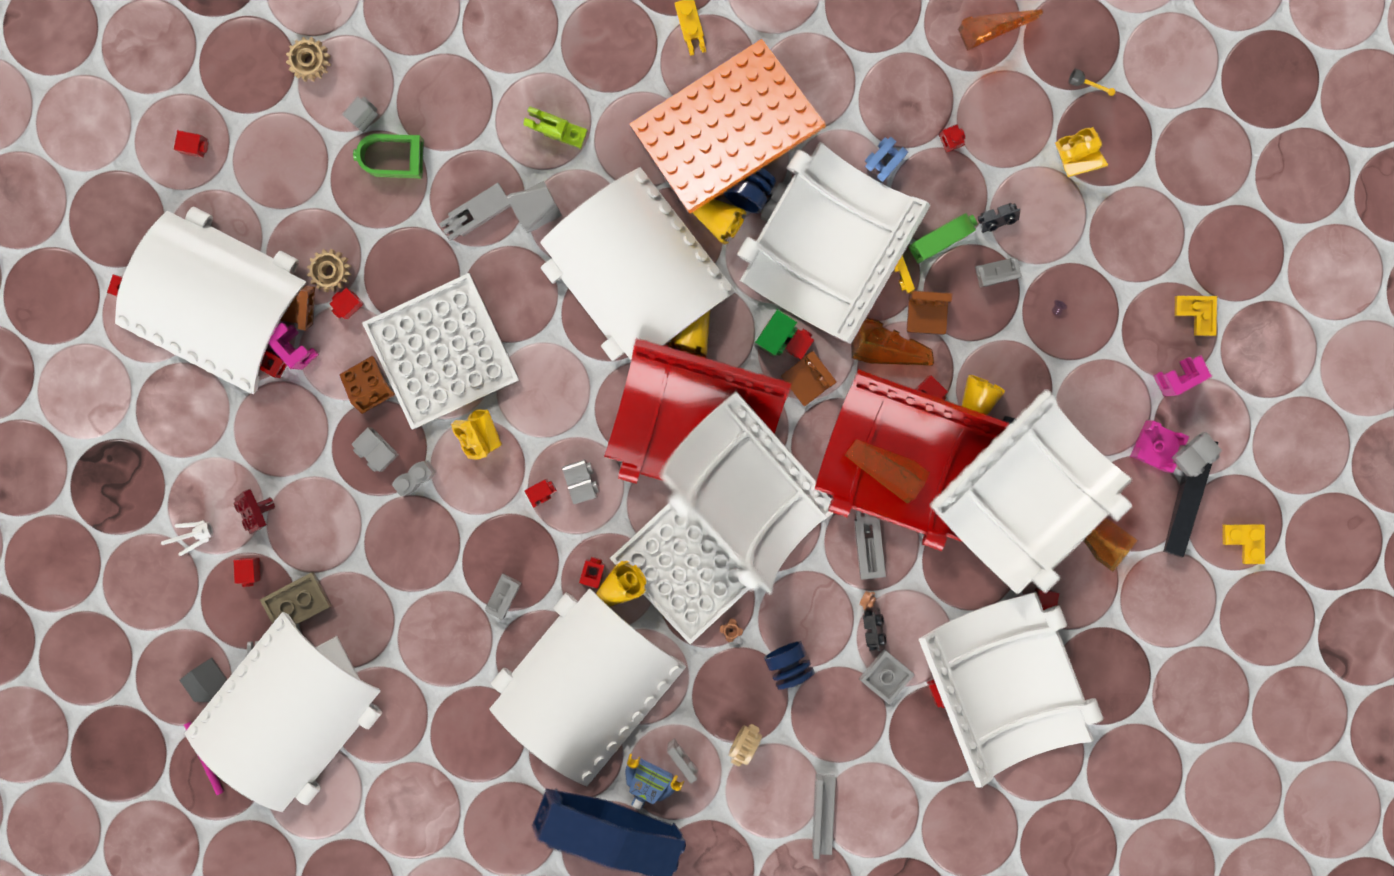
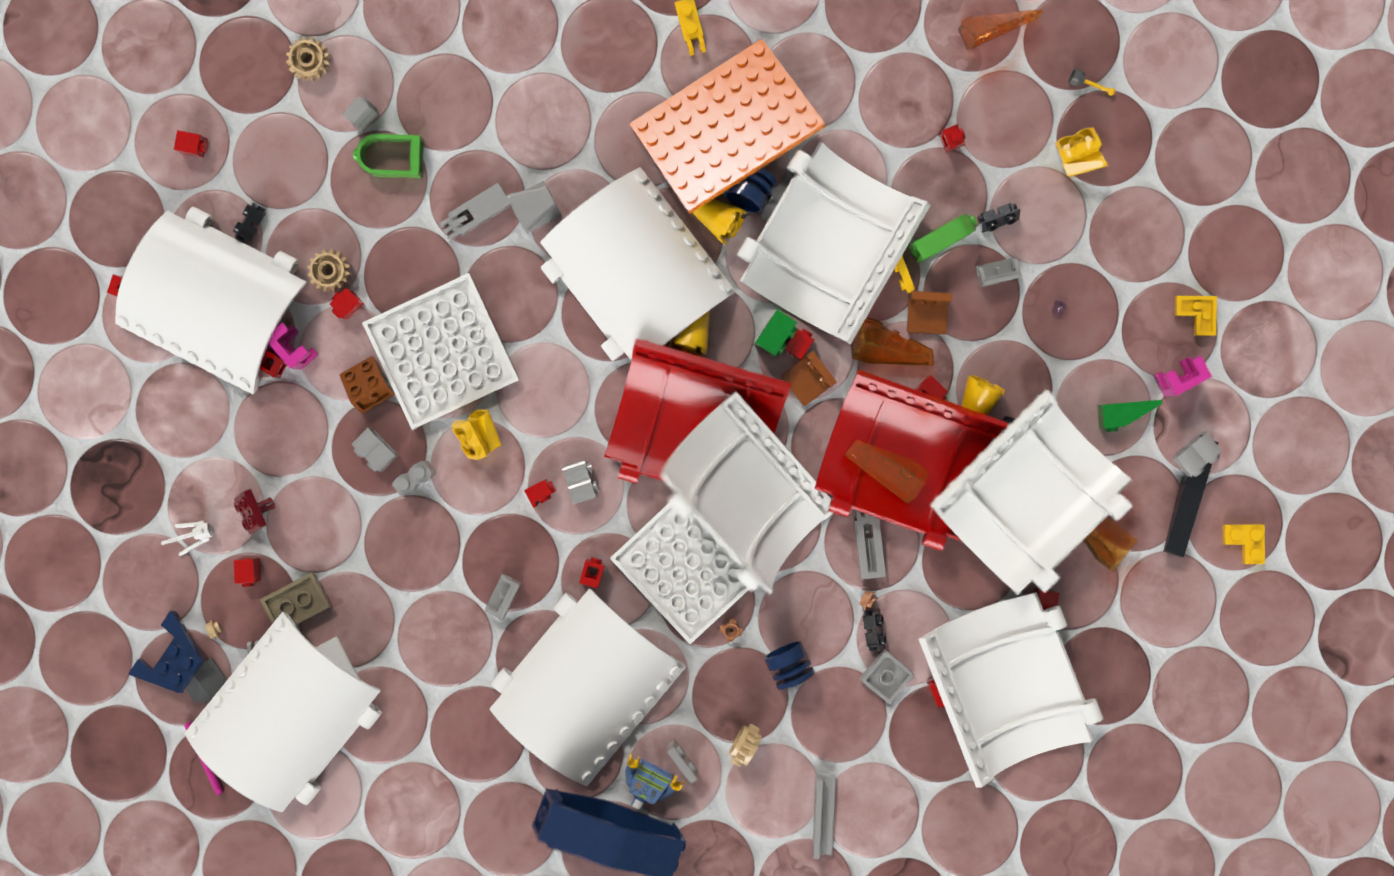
dark orange bracket [280,285,315,330] -> none
lime plate [523,106,588,149] -> none
yellow cone [596,561,647,607] -> none
medium blue brick [865,137,908,182] -> none
dark pink panel [1130,420,1190,473] -> none
none -> dark blue wing [128,611,205,693]
none -> tan plate [205,620,222,639]
none -> black hinge [233,202,266,243]
none -> green slope [1097,400,1162,432]

